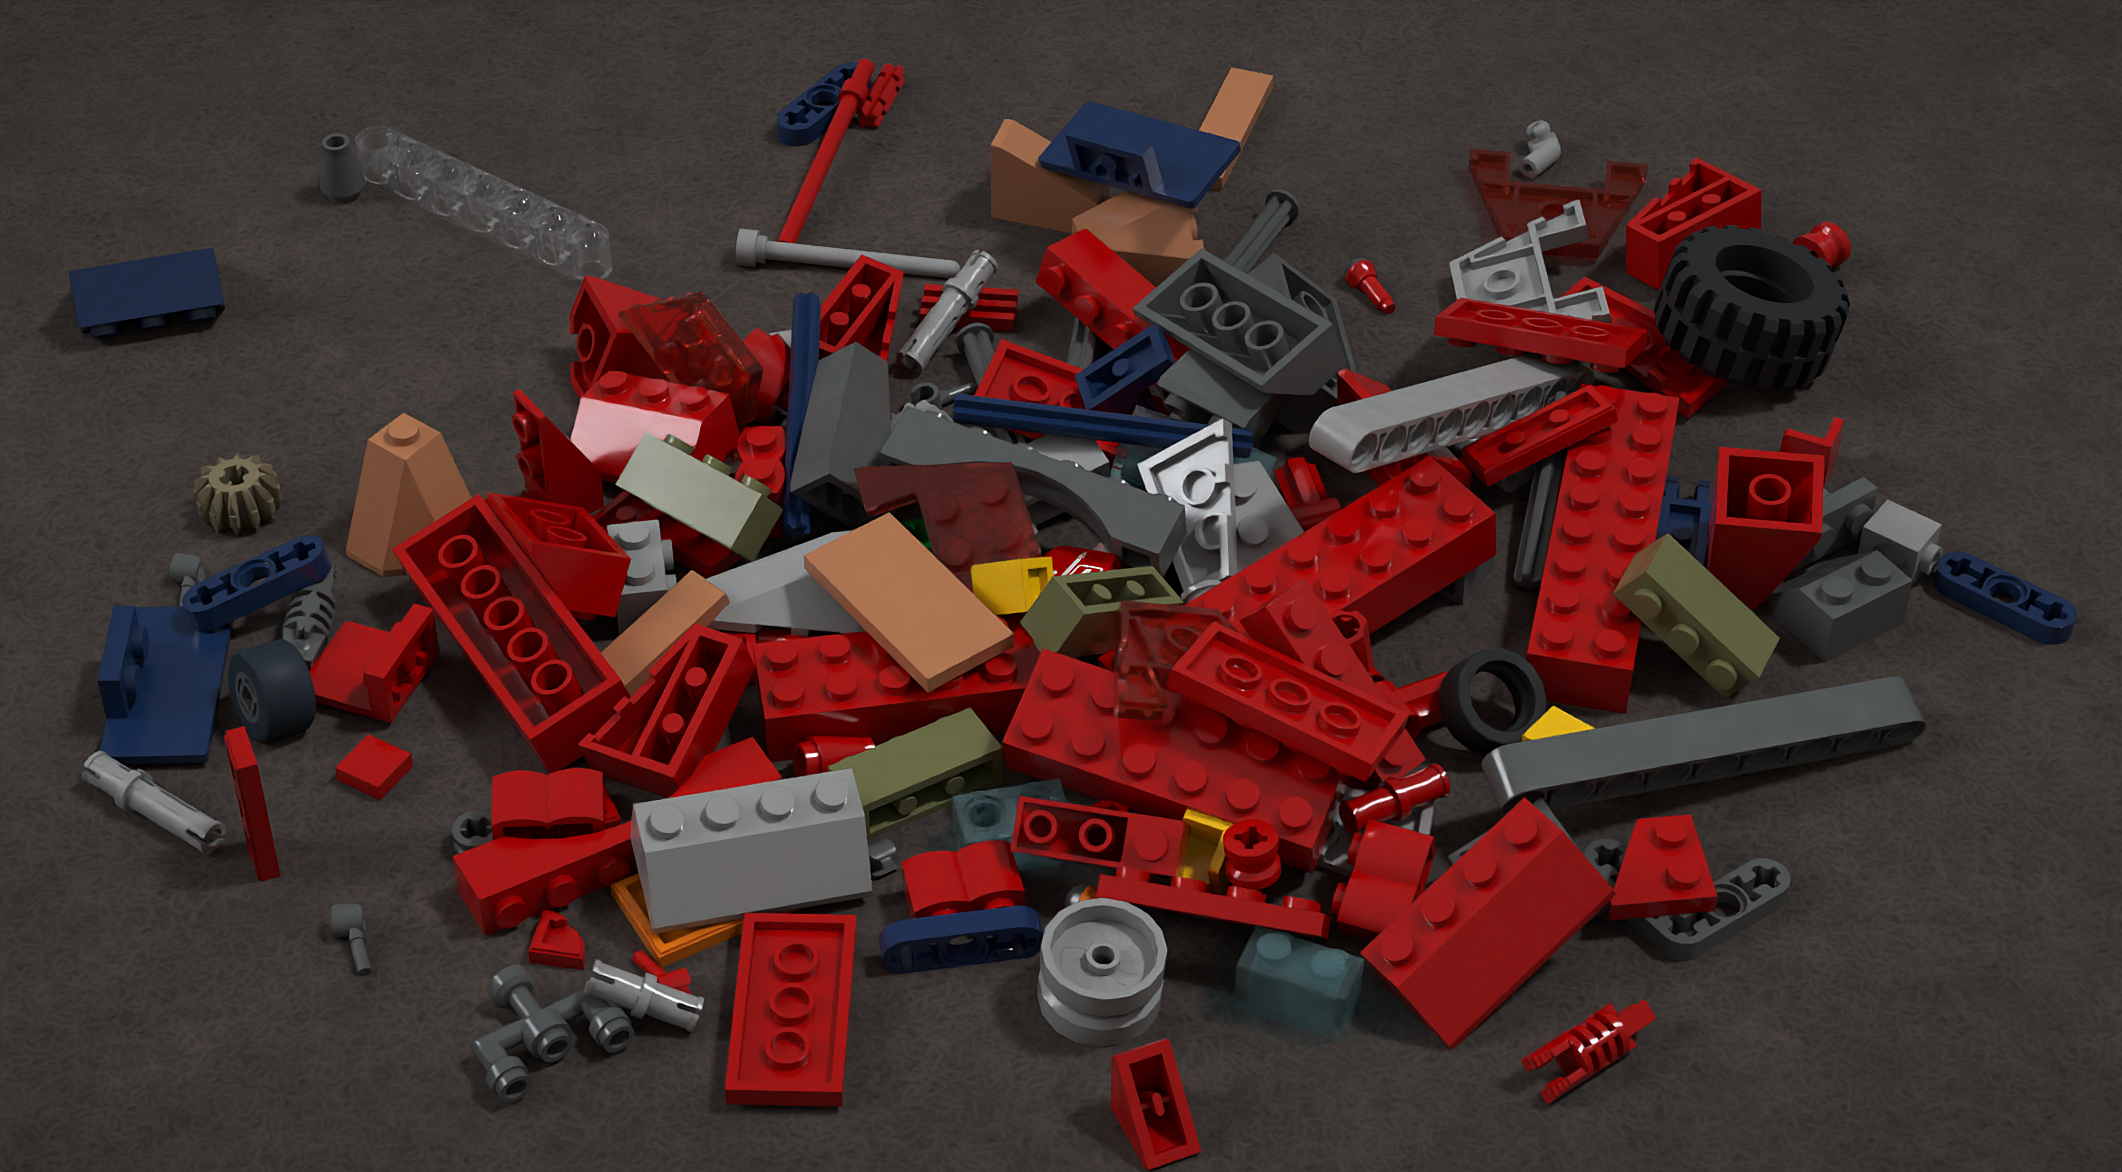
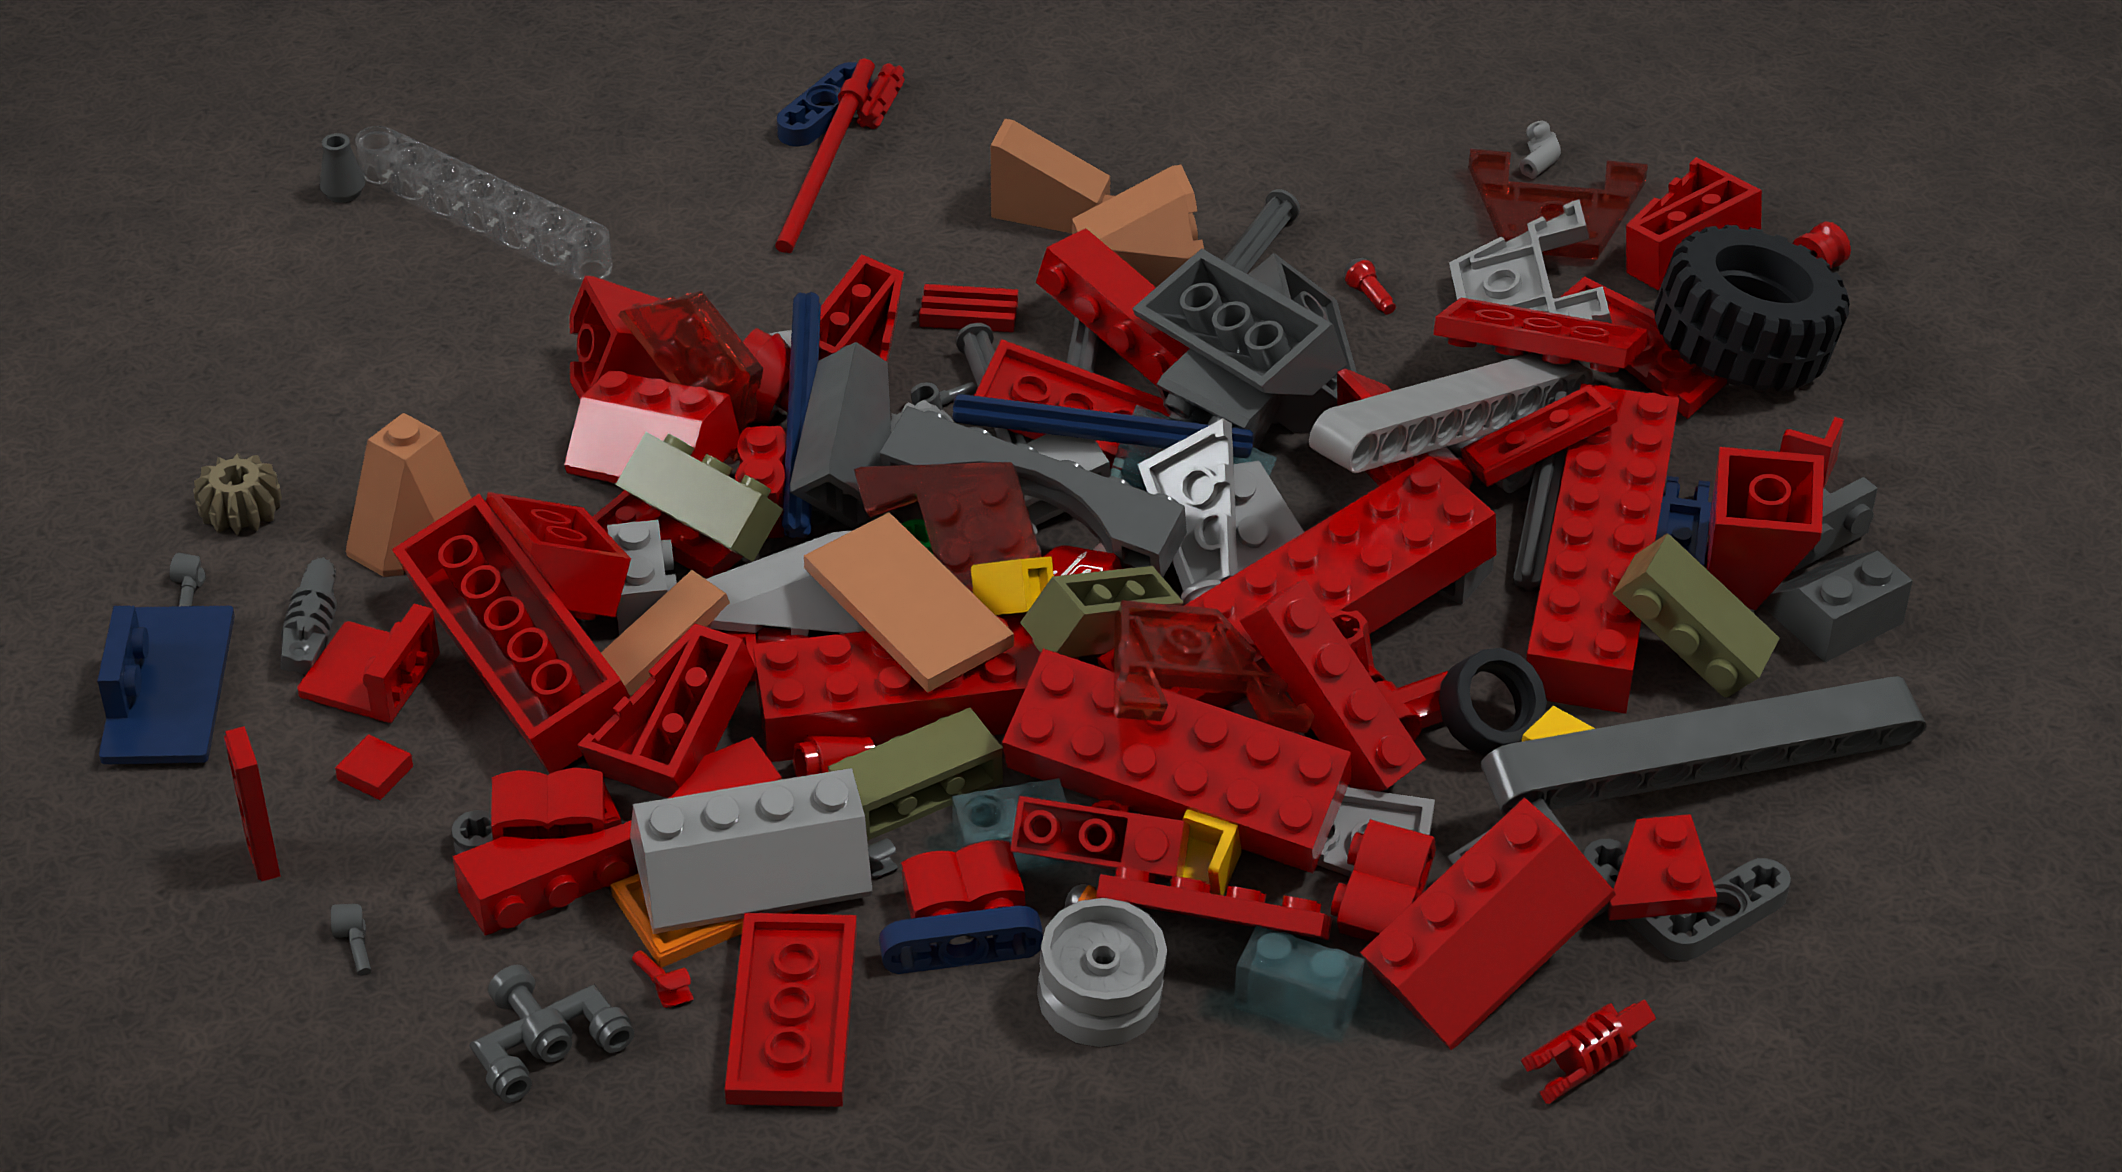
dark blue slope [68,248,225,339] -> none
light grey pin [81,751,226,855] -> none
dark blue beam [182,535,332,630] -> none
black wheel [227,639,316,743] -> none
red slope [512,389,604,514] -> none
red tile [528,909,586,970] -> none
light grey pin [583,959,704,1033] -> none
light grey piece [736,228,961,279] -> none
light grey pin [896,250,999,374] -> none
dark blue bracket [1039,101,1241,209] -> none
dark blue slope [1075,324,1175,414] -> none
red slope [1110,1038,1202,1170] -> none
red plate [1166,621,1410,782] -> none
nougat tile [1199,67,1274,191] -> none
red wheel [1223,819,1281,890] -> none
red piece [1274,457,1341,532] -> none
red pin [1339,763,1451,835] -> none
light grey brick [1858,499,1943,585] -> none
dark blue beam [1933,552,2077,645] -> none

